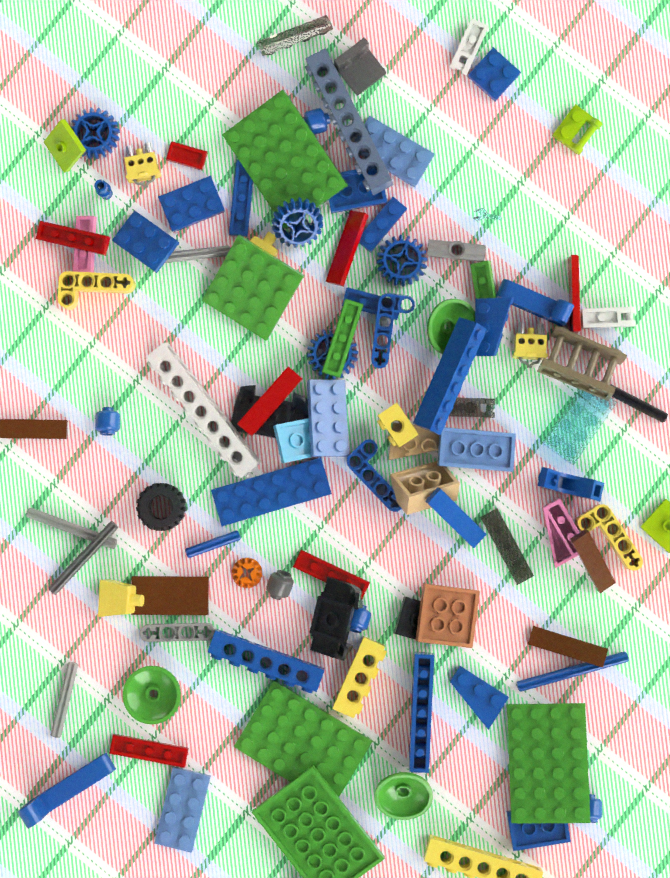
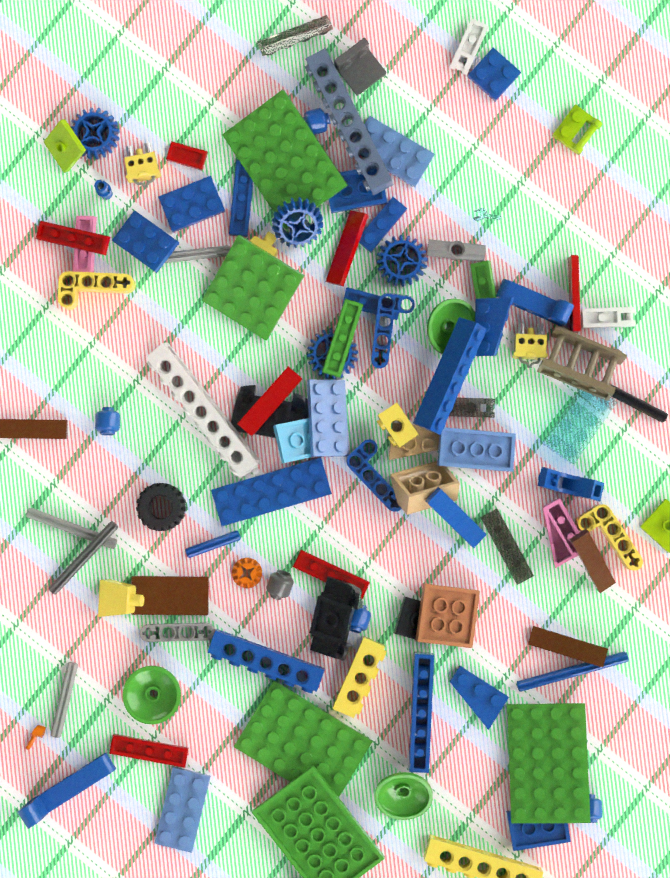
none -> orange hand [25,725,46,750]

